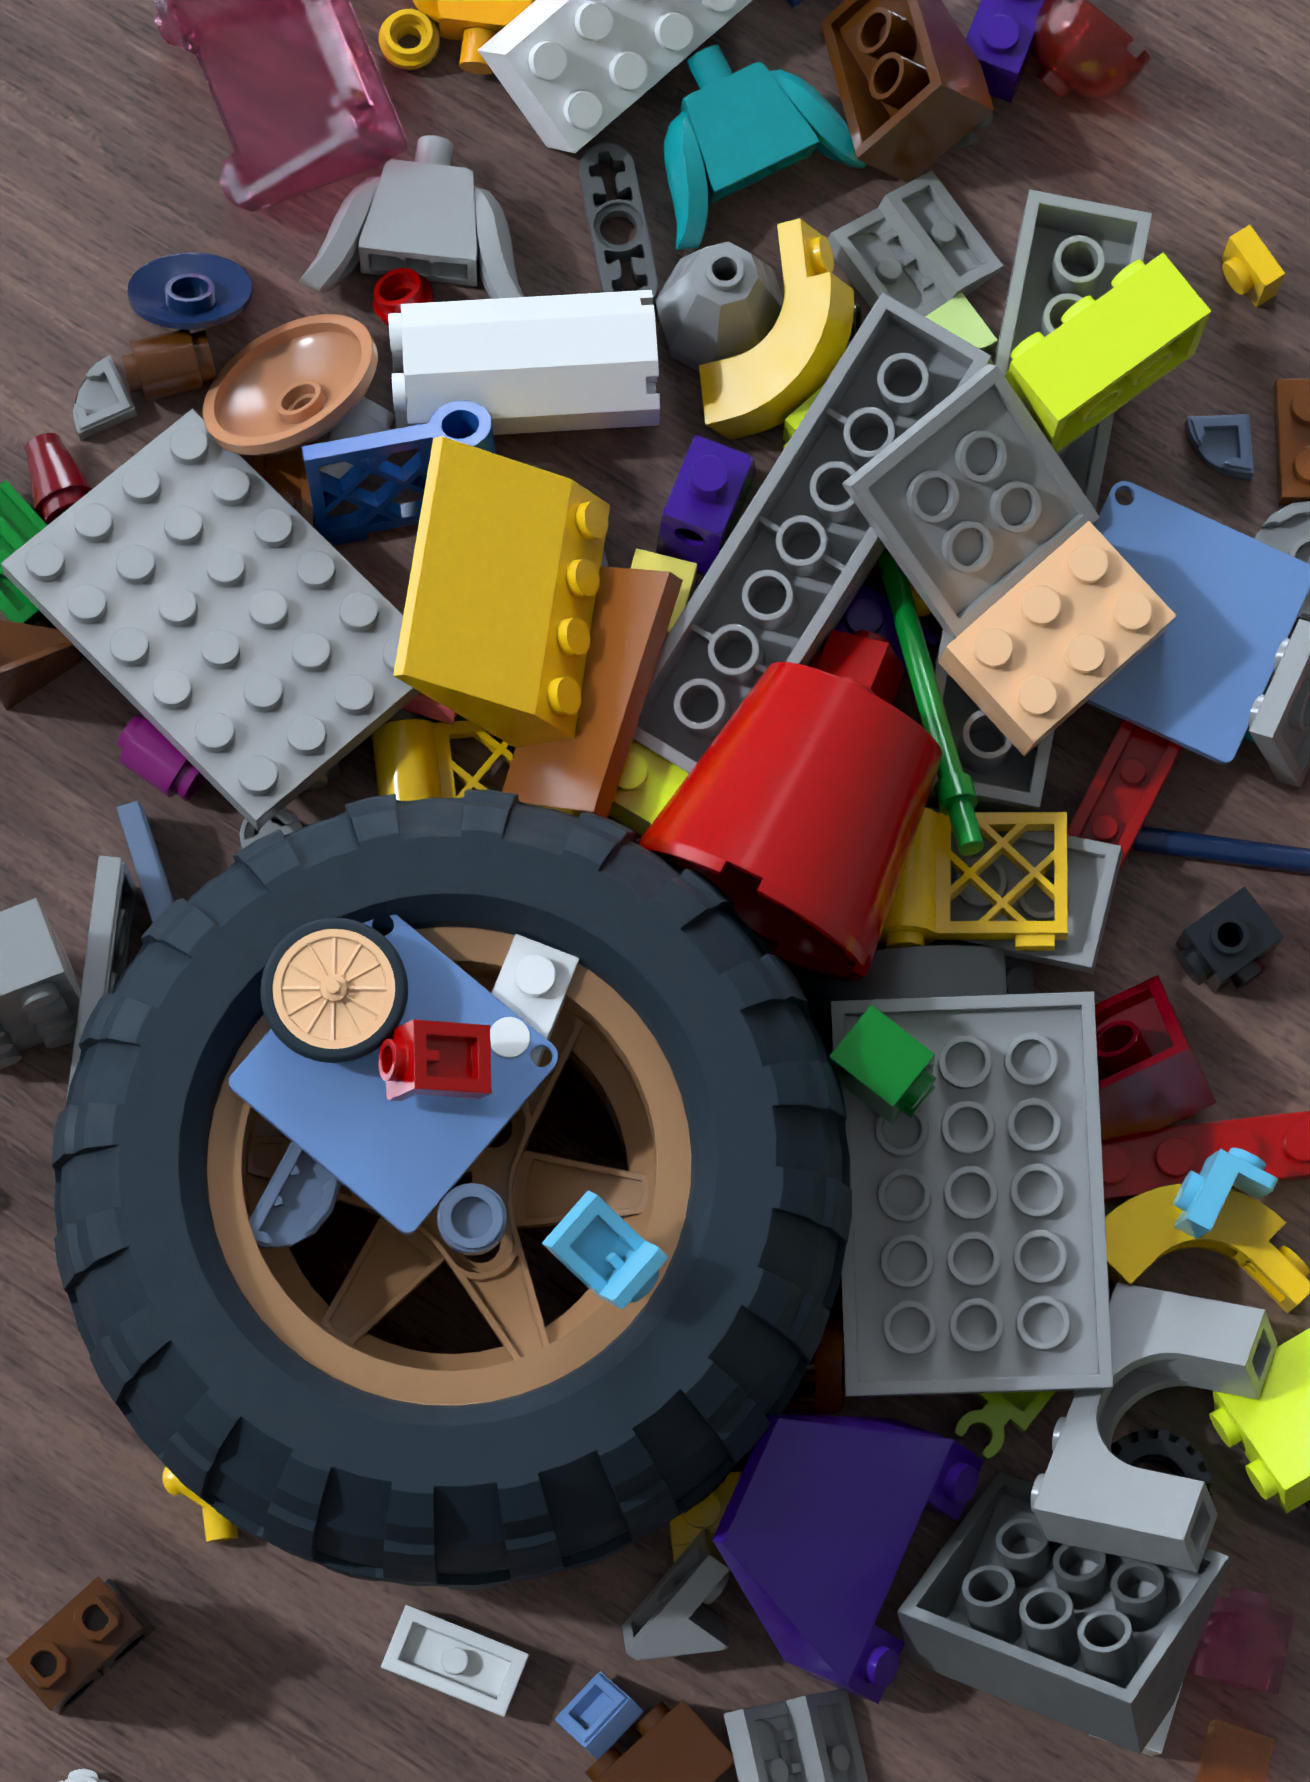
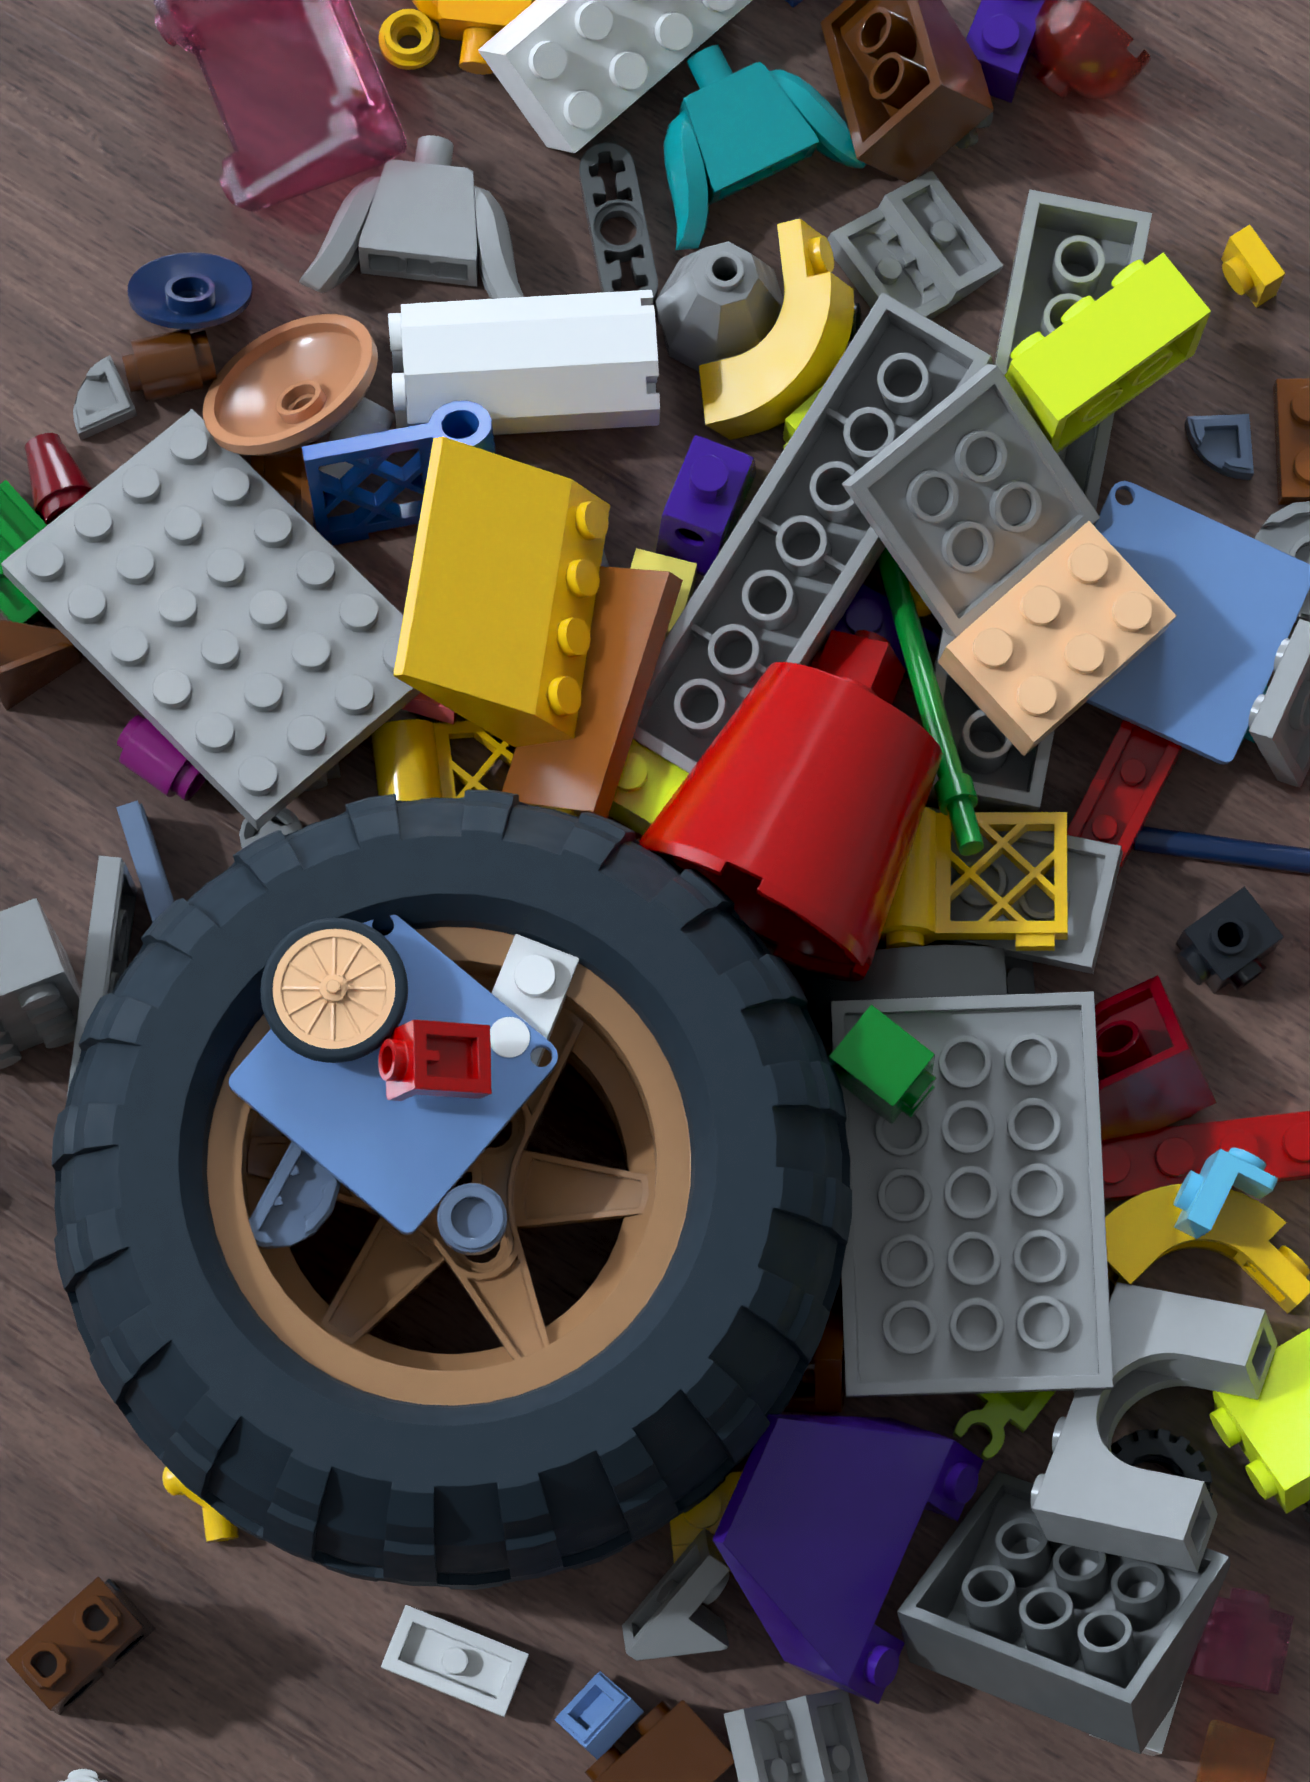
red plate [373,268,434,326] -> none
medium azure bracket [542,1191,668,1309] -> none
yellowish green tile [925,292,998,353] -> none

